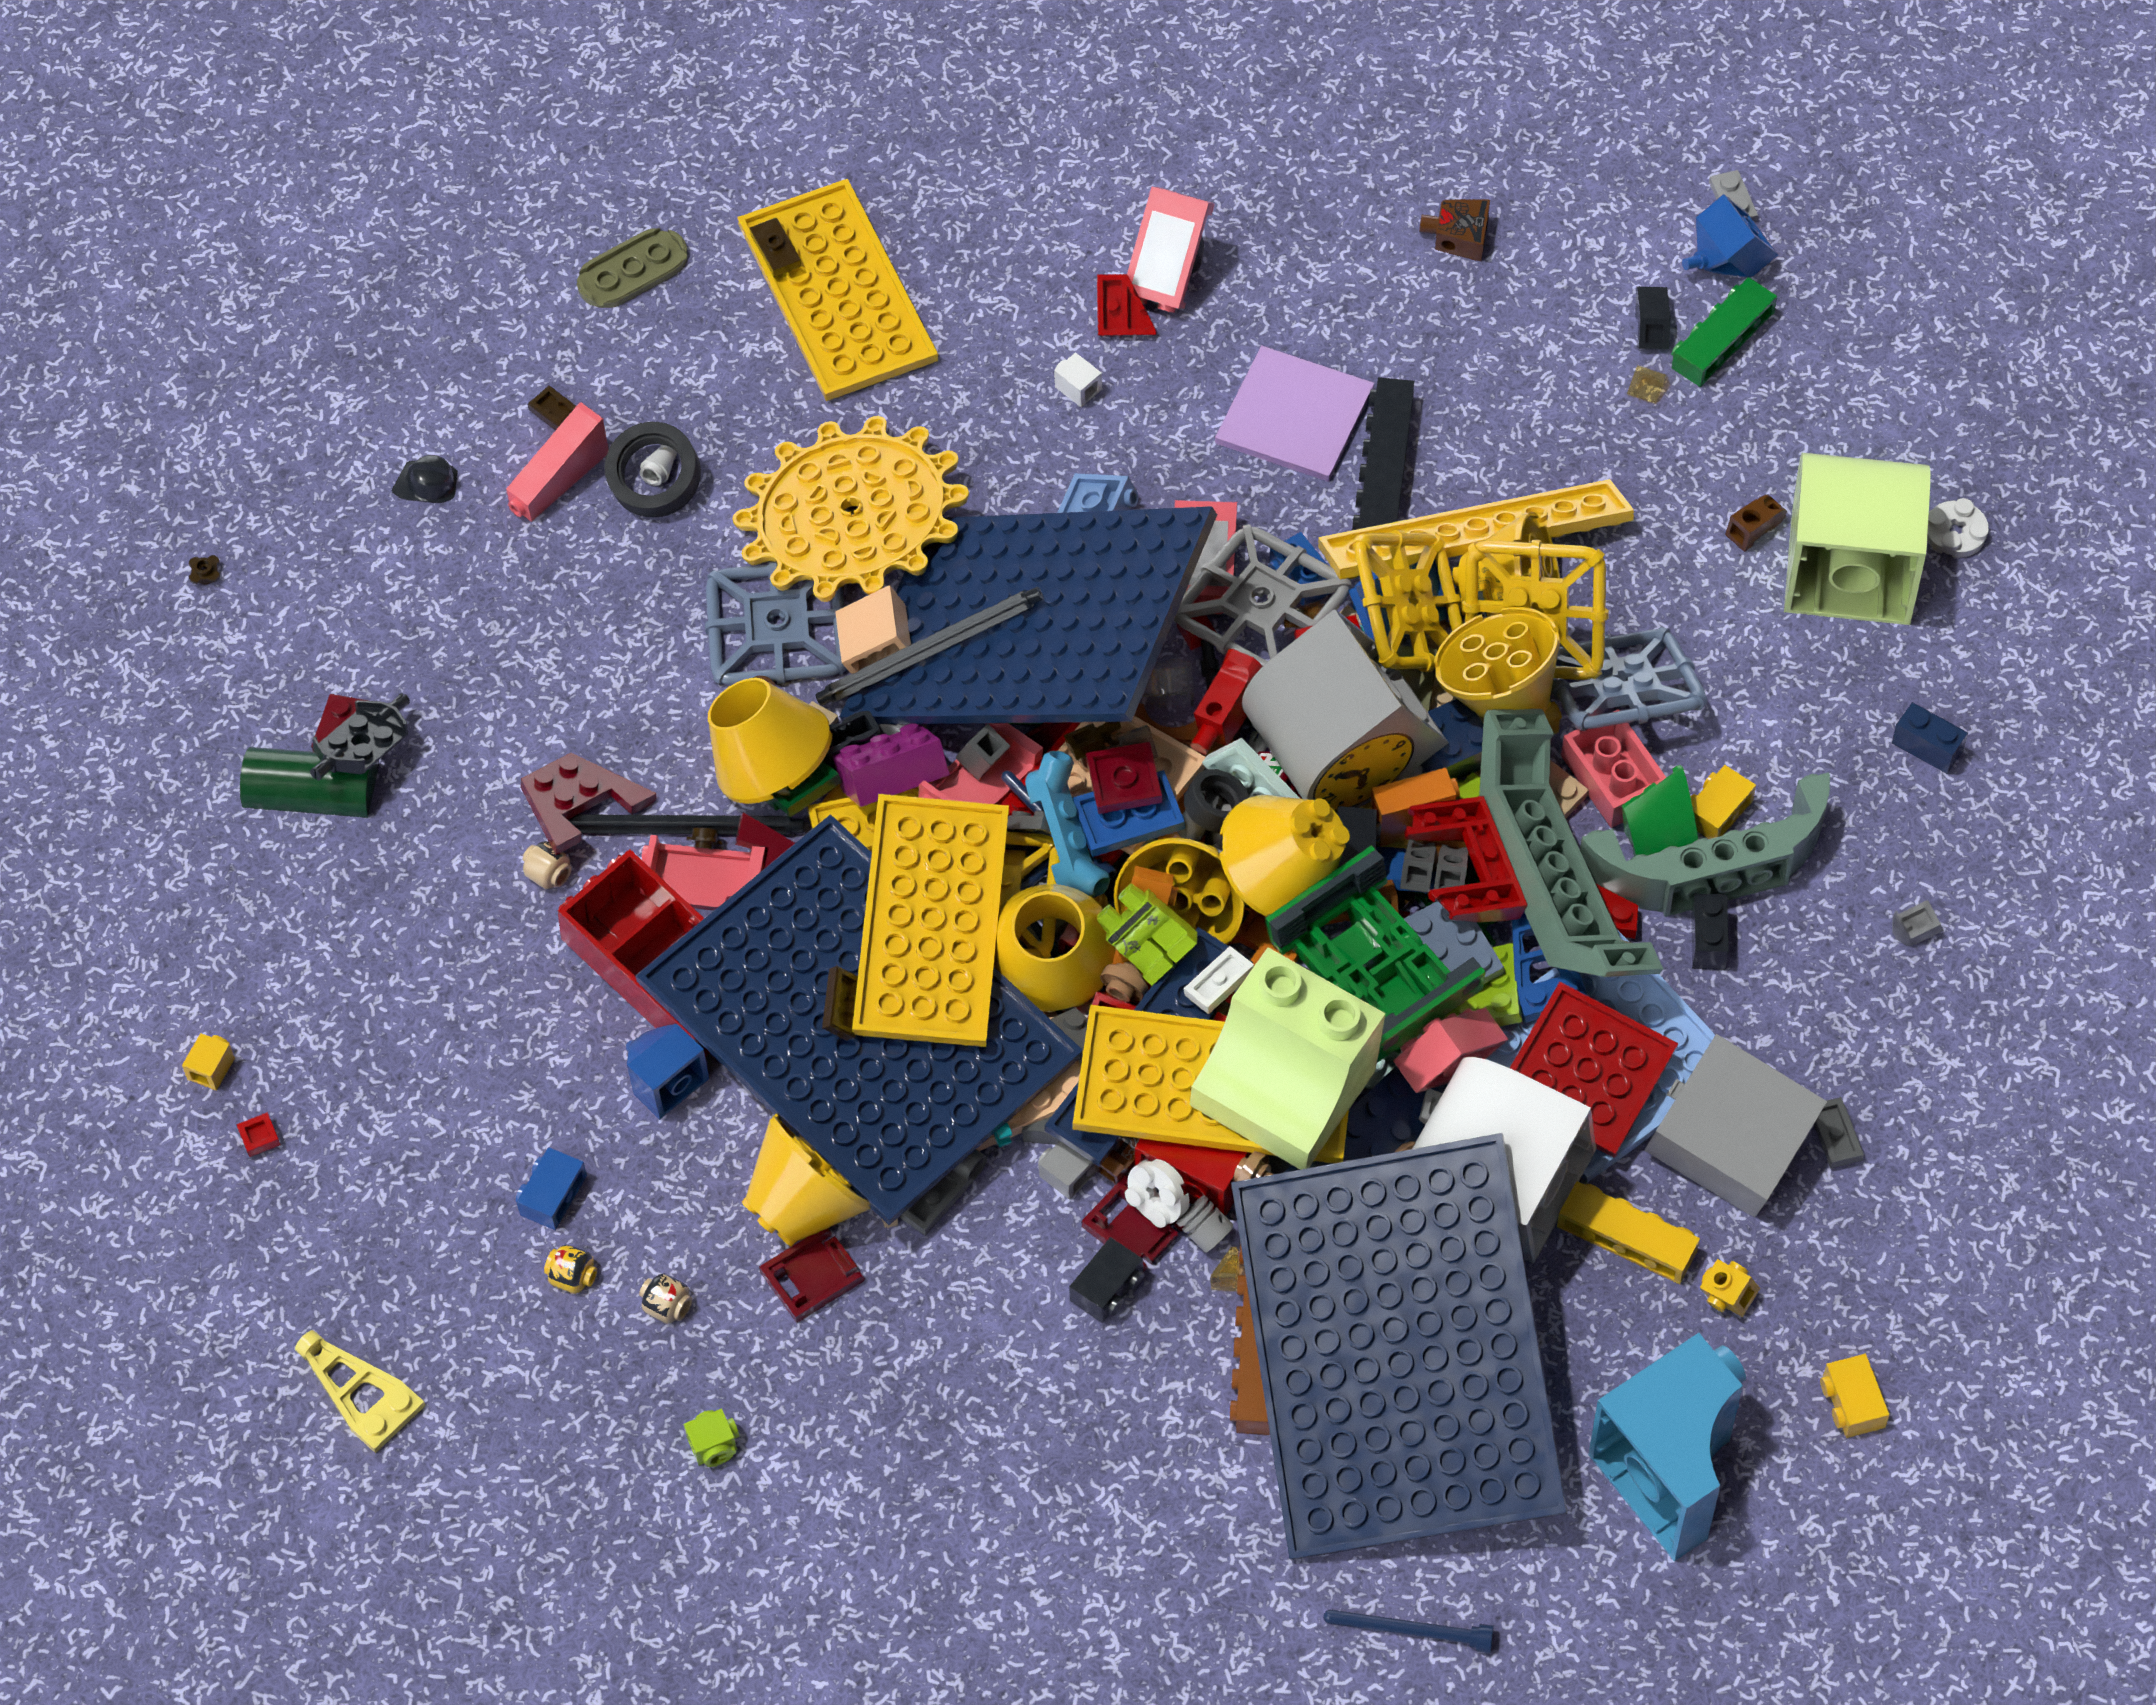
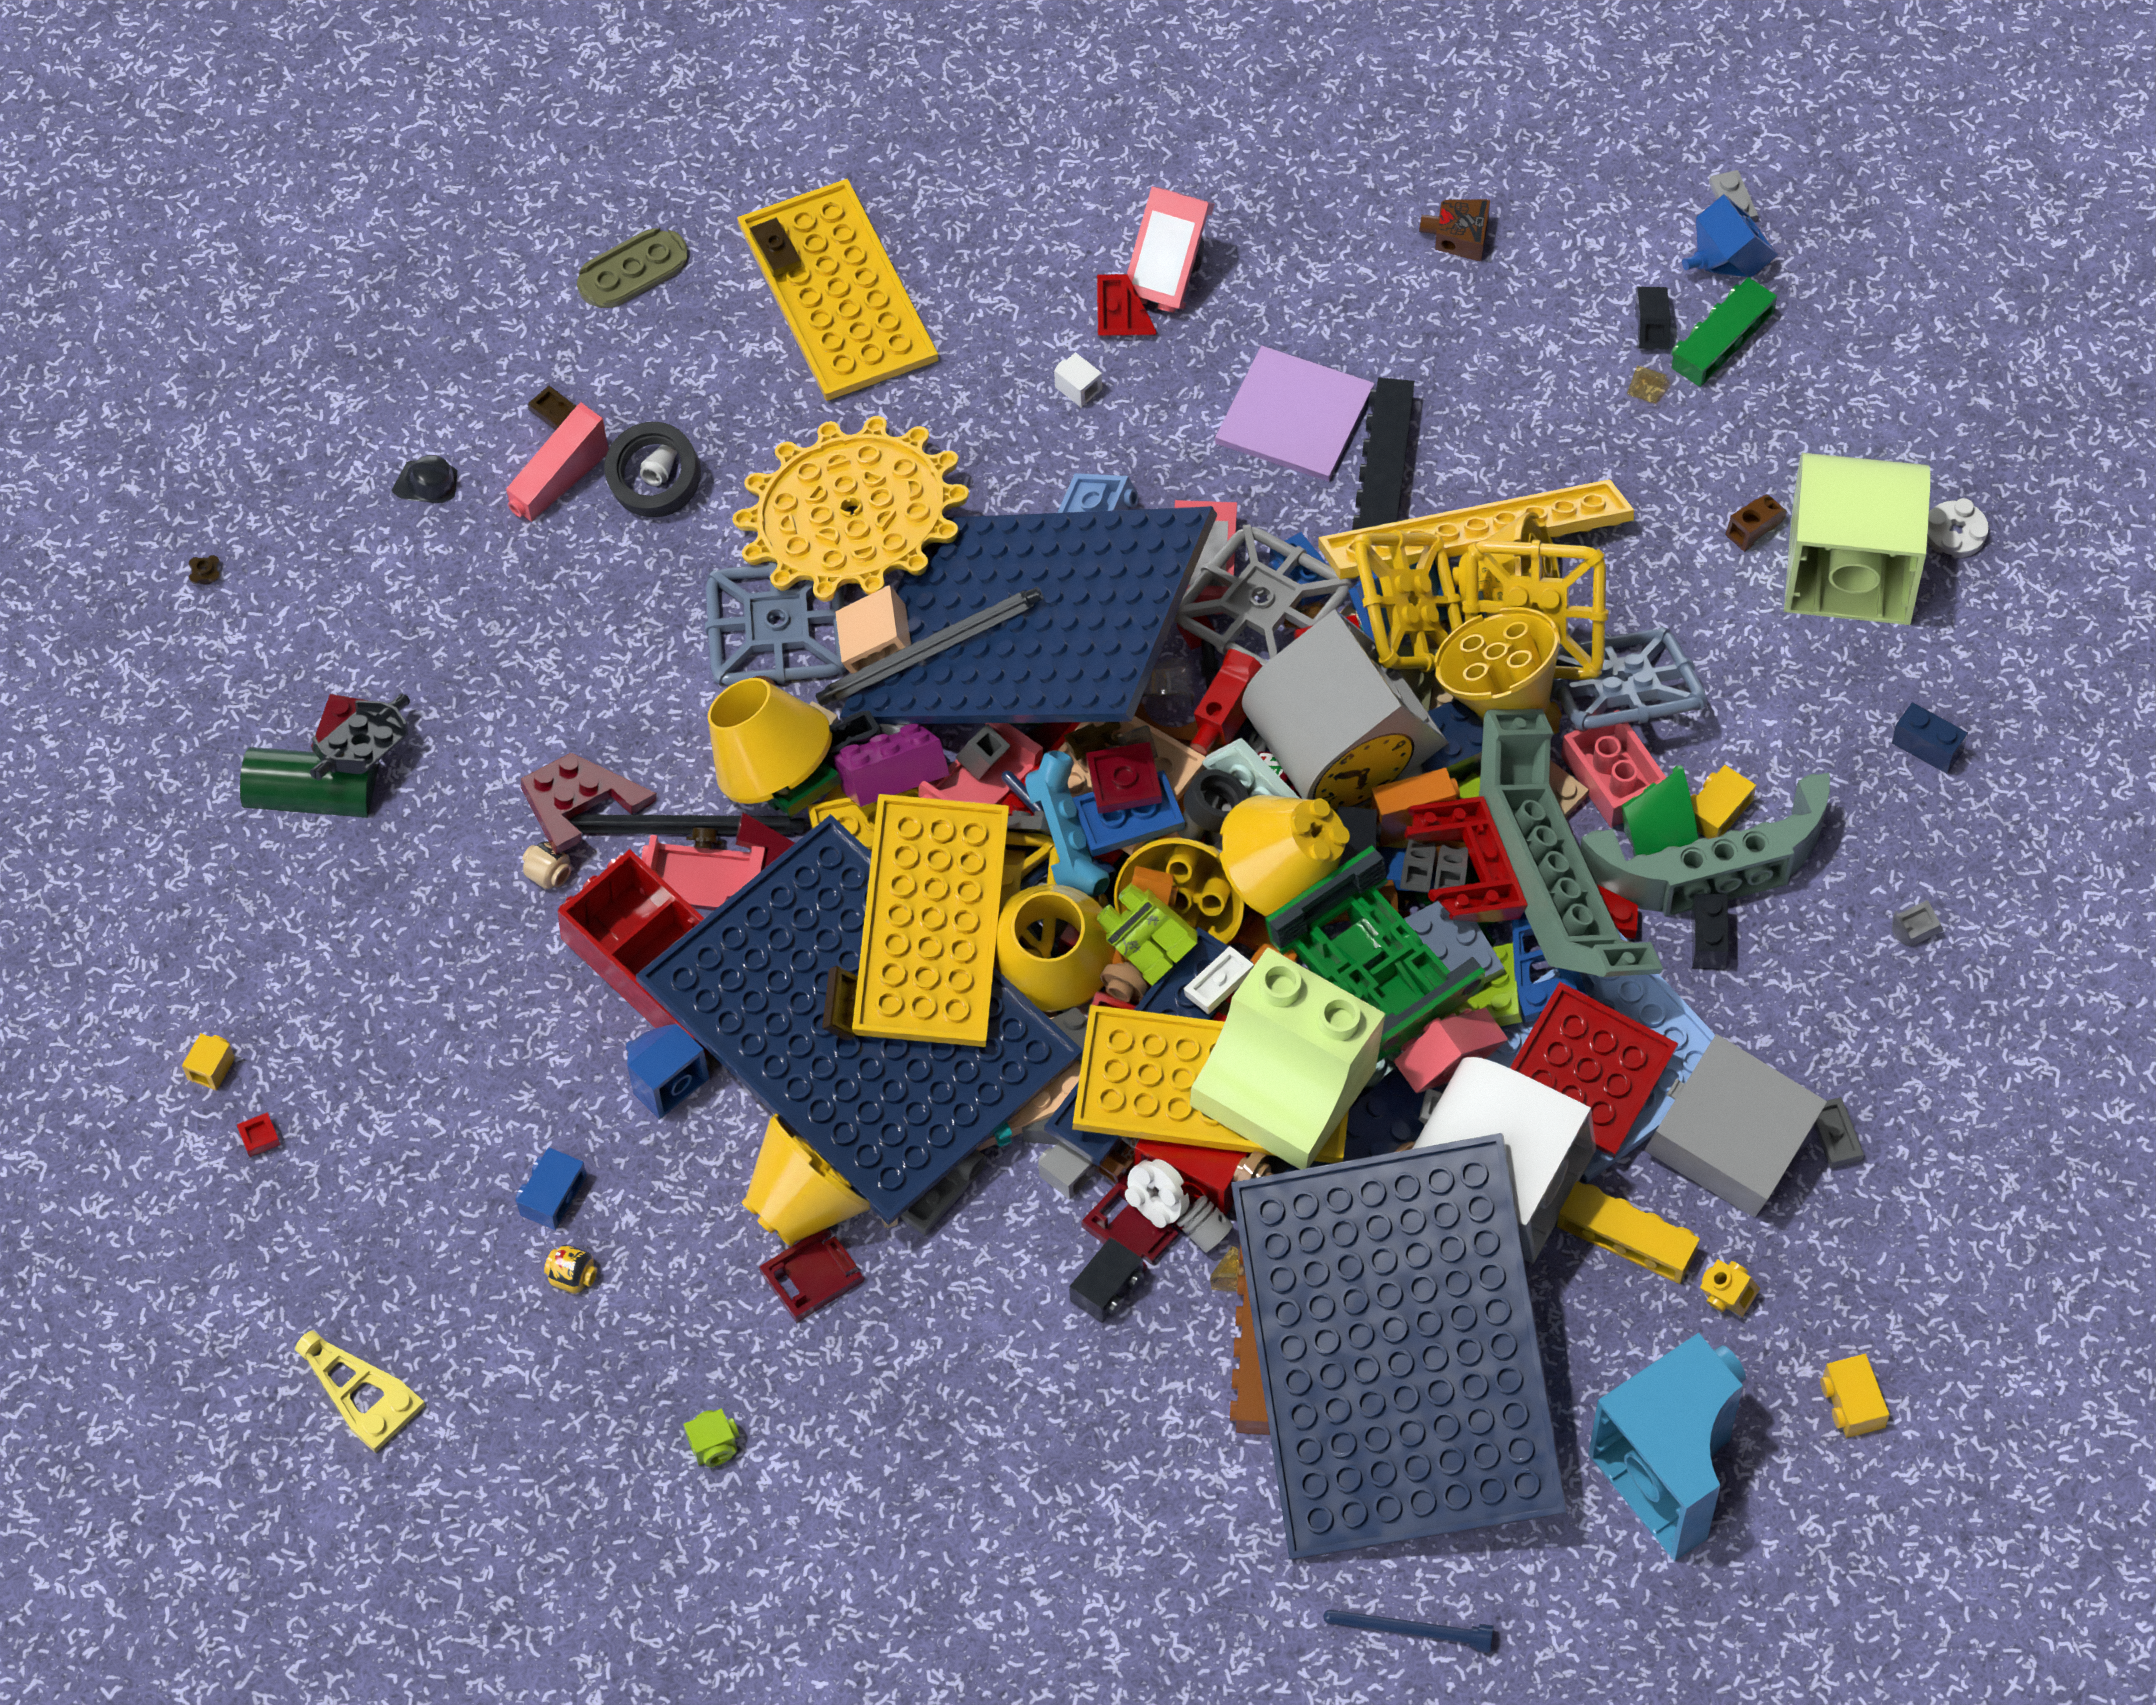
tan head [639,1273,692,1324] -> none

